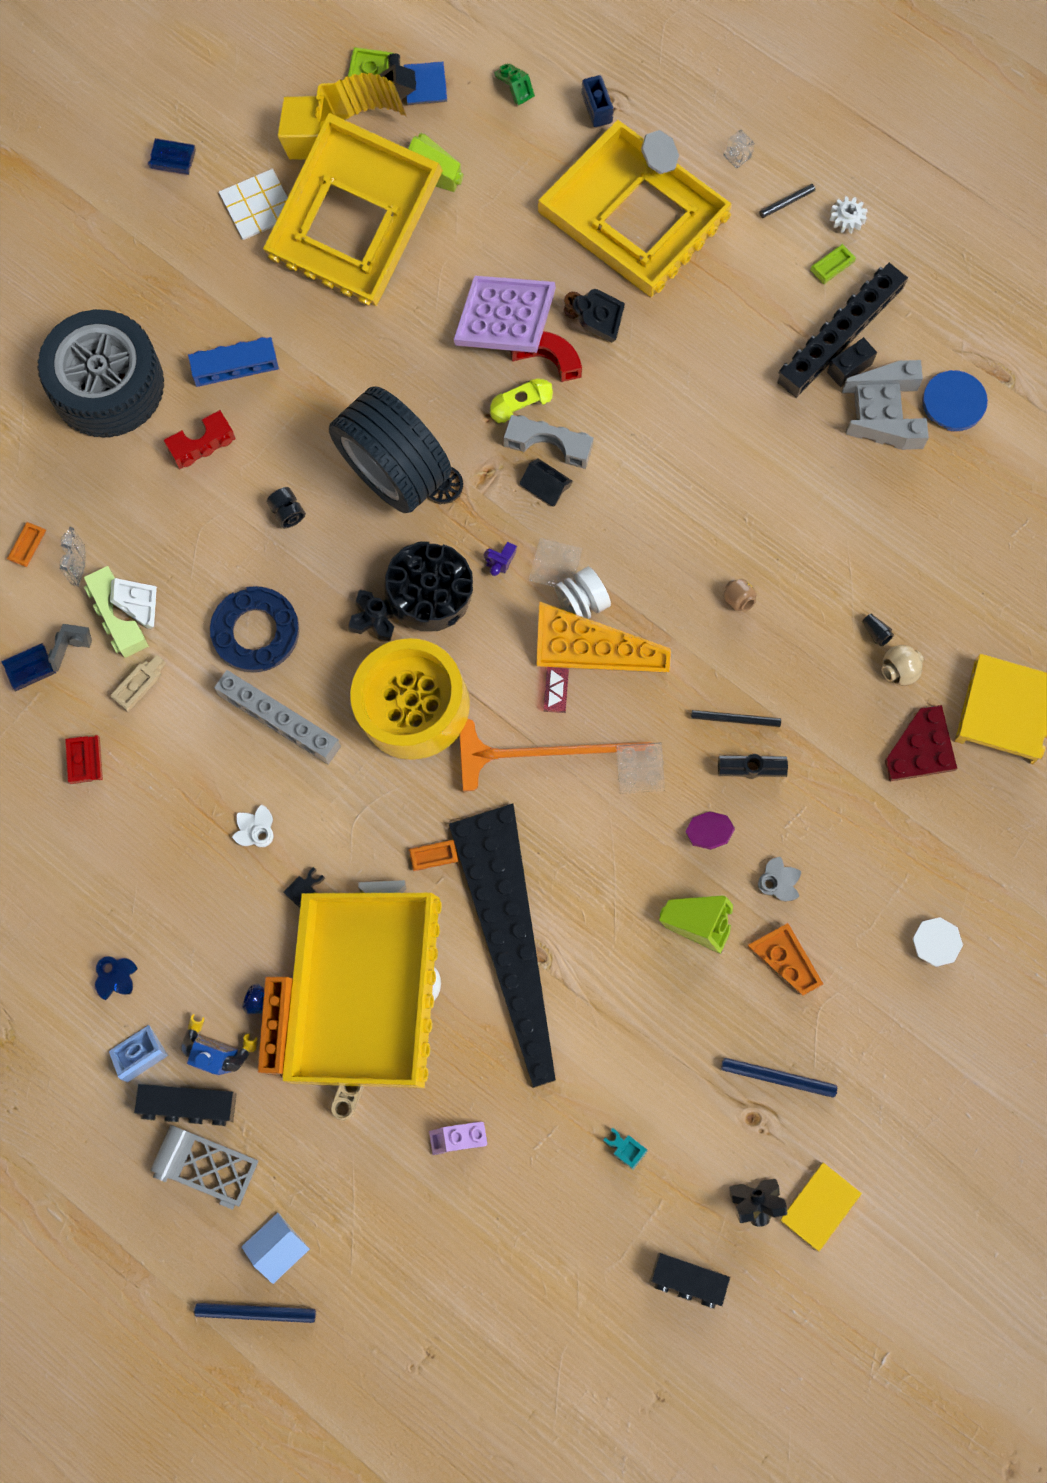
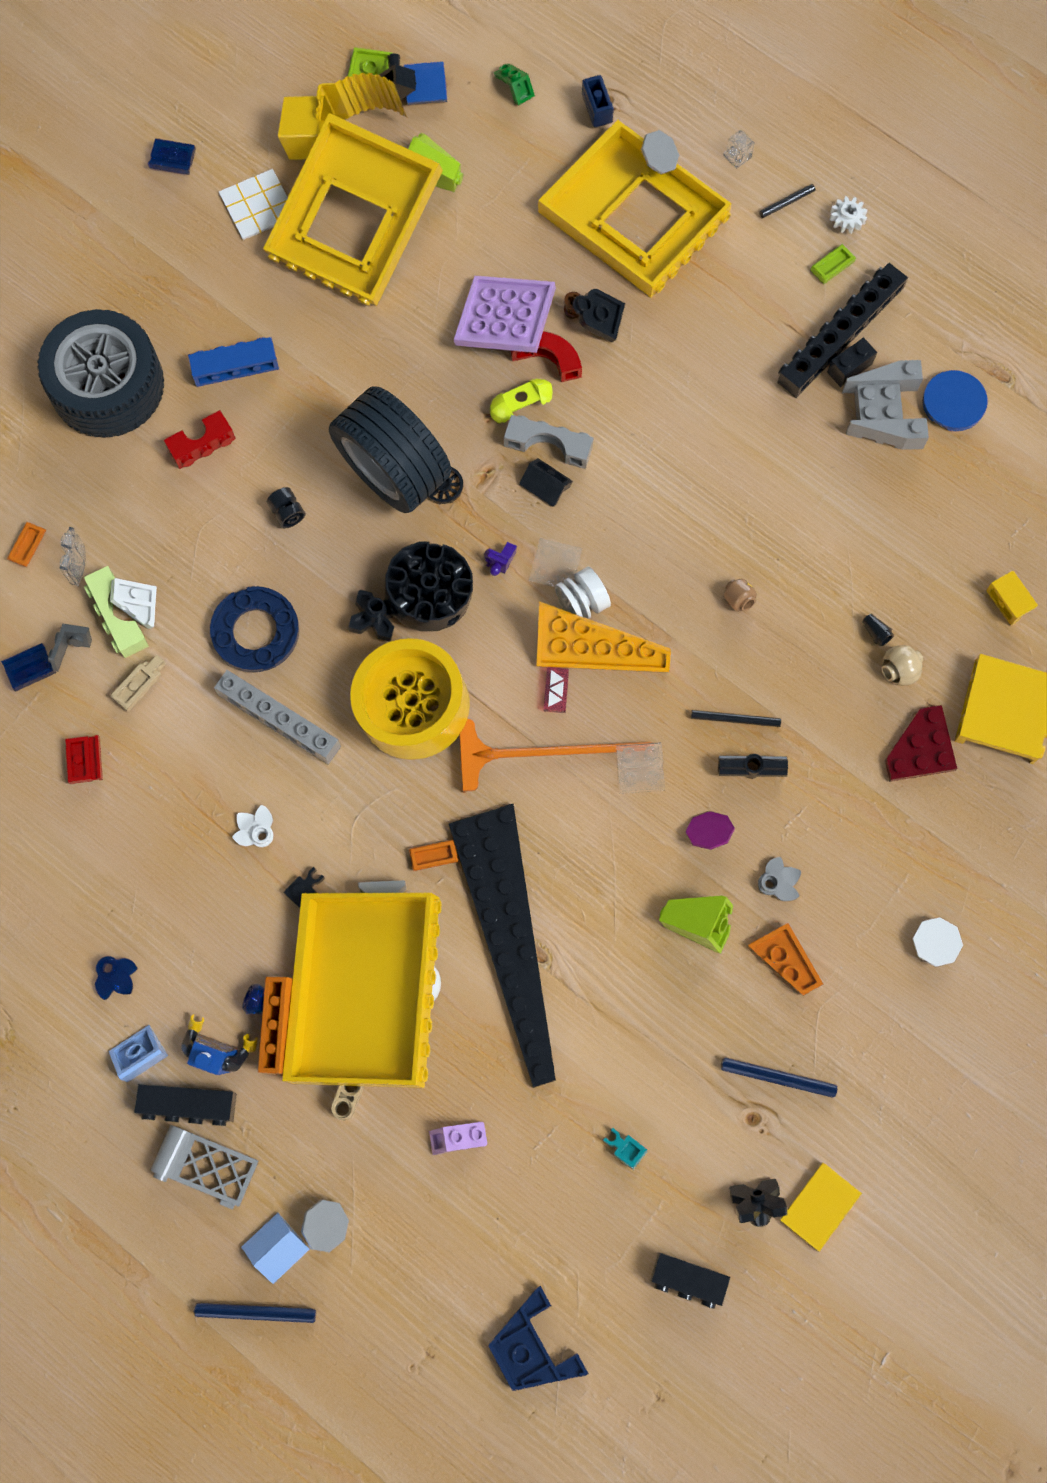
none -> light grey piece [301,1200,349,1252]
none -> dark blue wing [488,1286,589,1391]
none -> yellow panel [986,571,1038,625]

